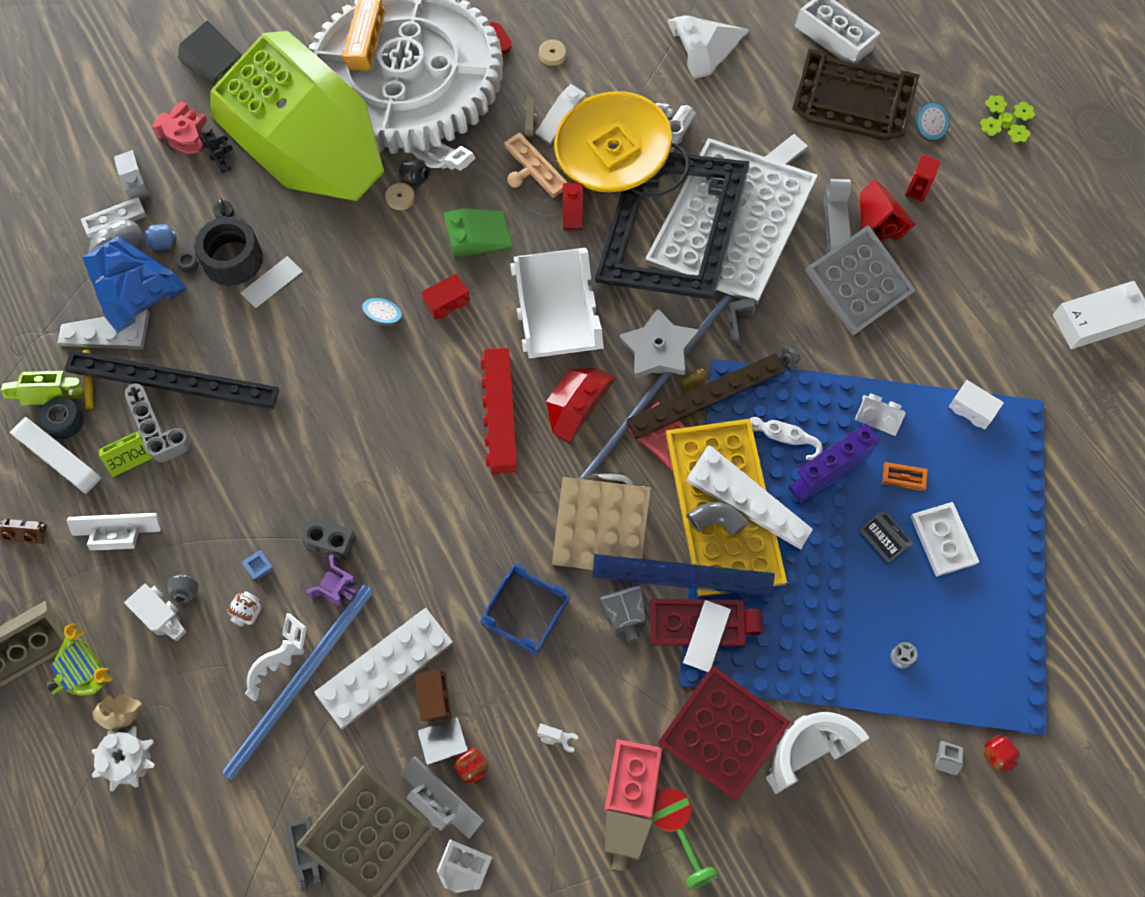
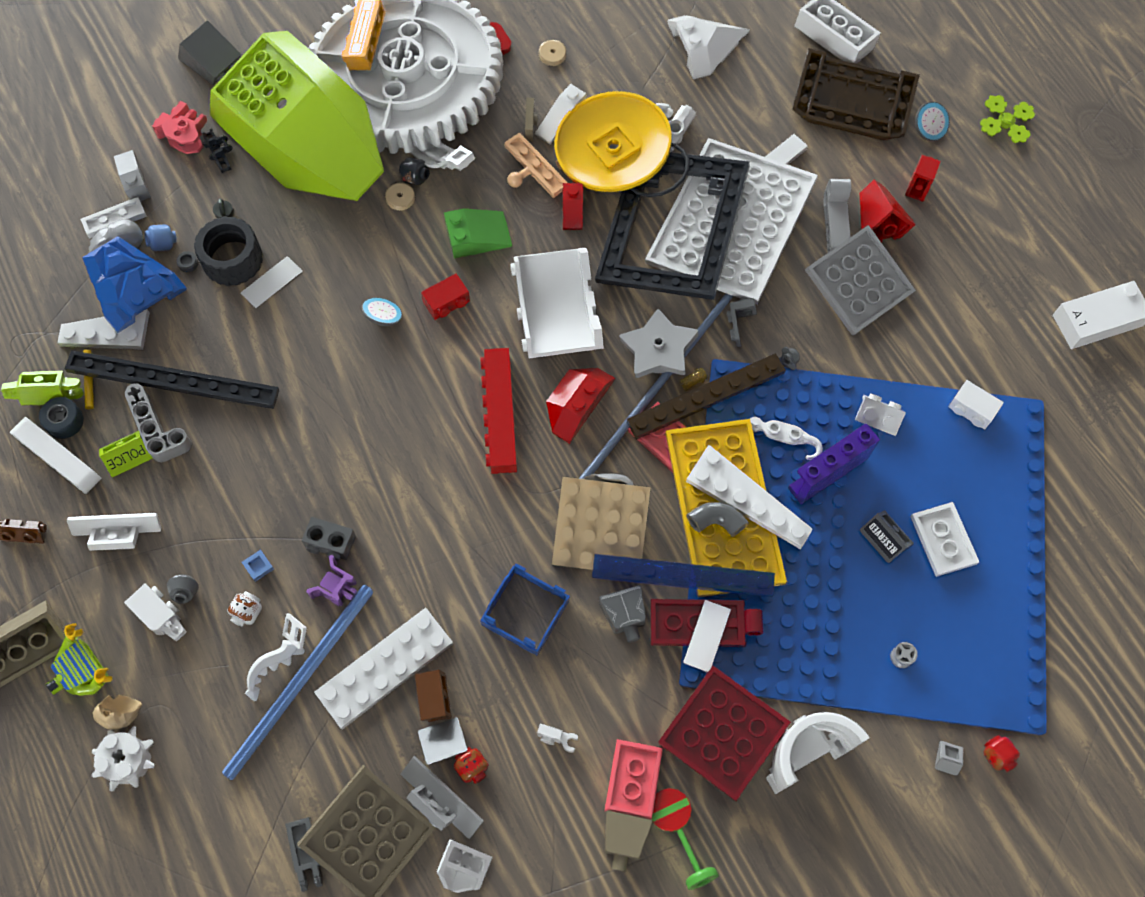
orange tile [881,462,928,491] -> none

